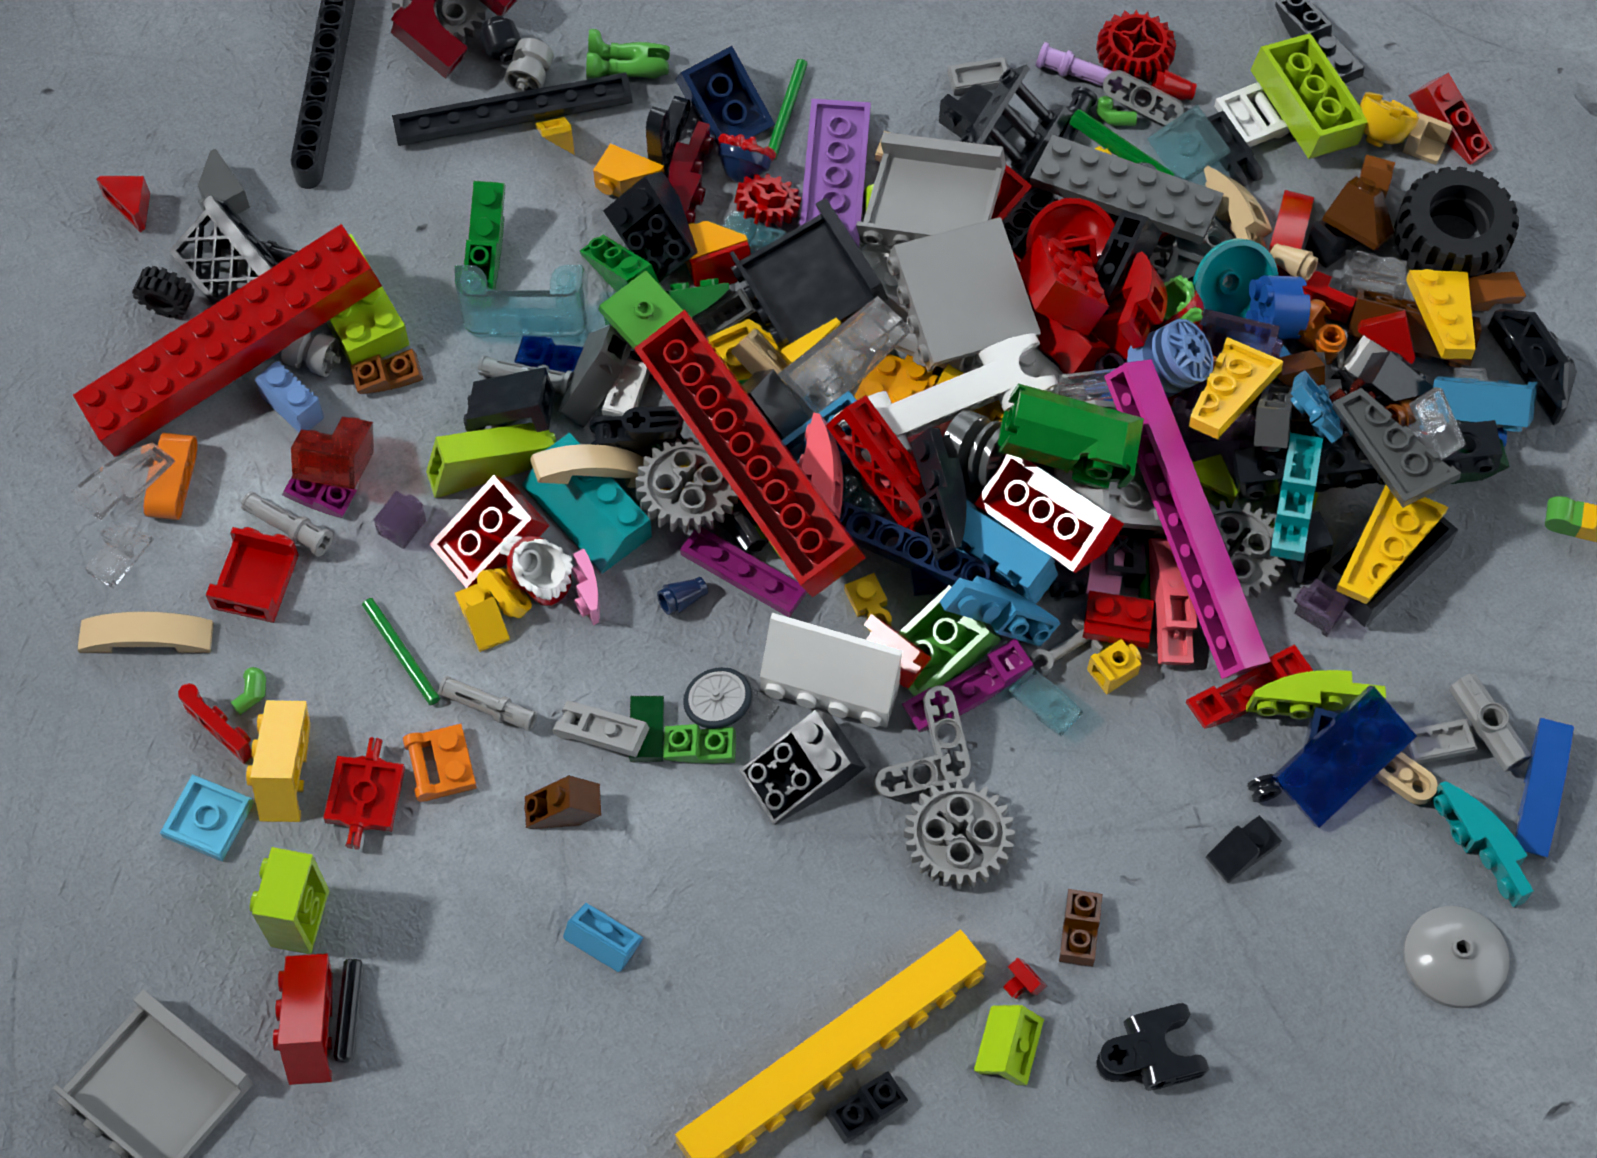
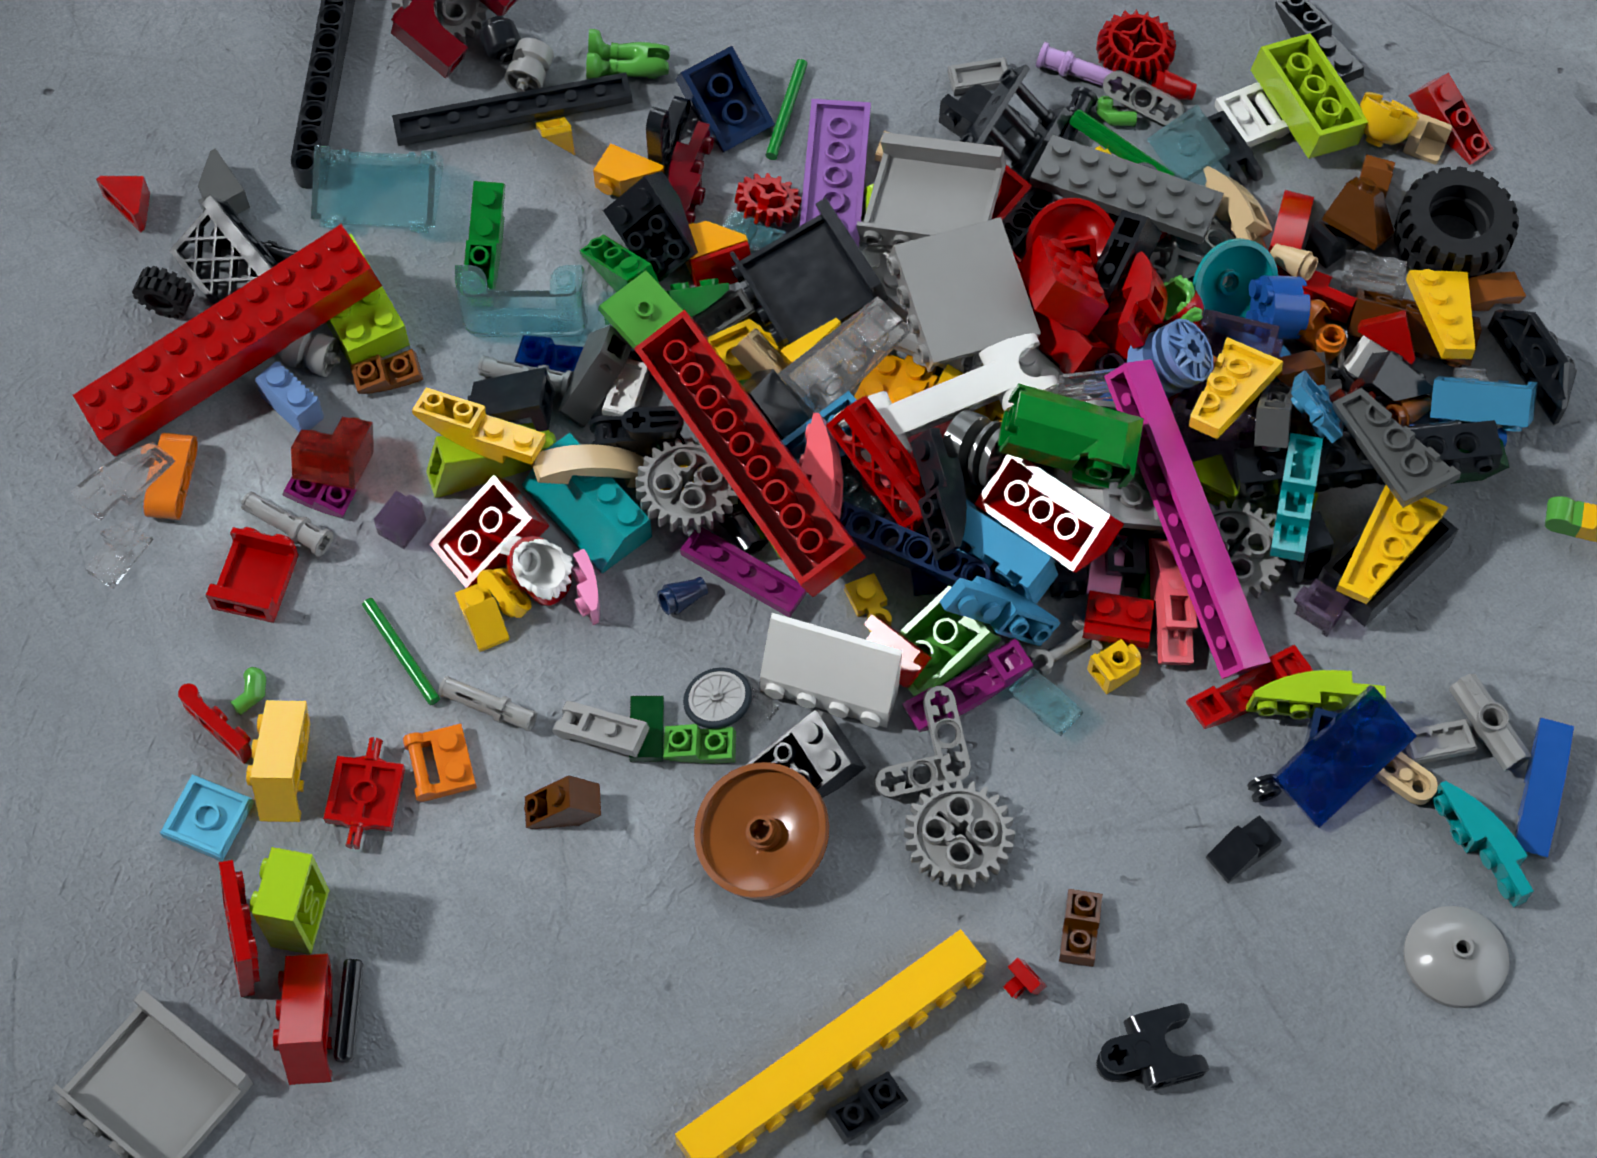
tan slope [77,612,214,653] -> none
dark azure slope [563,903,643,972] -> none
dark blue hair [718,133,776,183] -> none
lime panel [974,1005,1044,1085] -> none
clear slope [1408,387,1466,460] -> none
none -> red plate [219,860,260,997]
none -> clear light blue windscreen [311,145,444,233]
none -> yellow slope [412,387,546,465]
none -> dark orange dish [694,762,829,900]

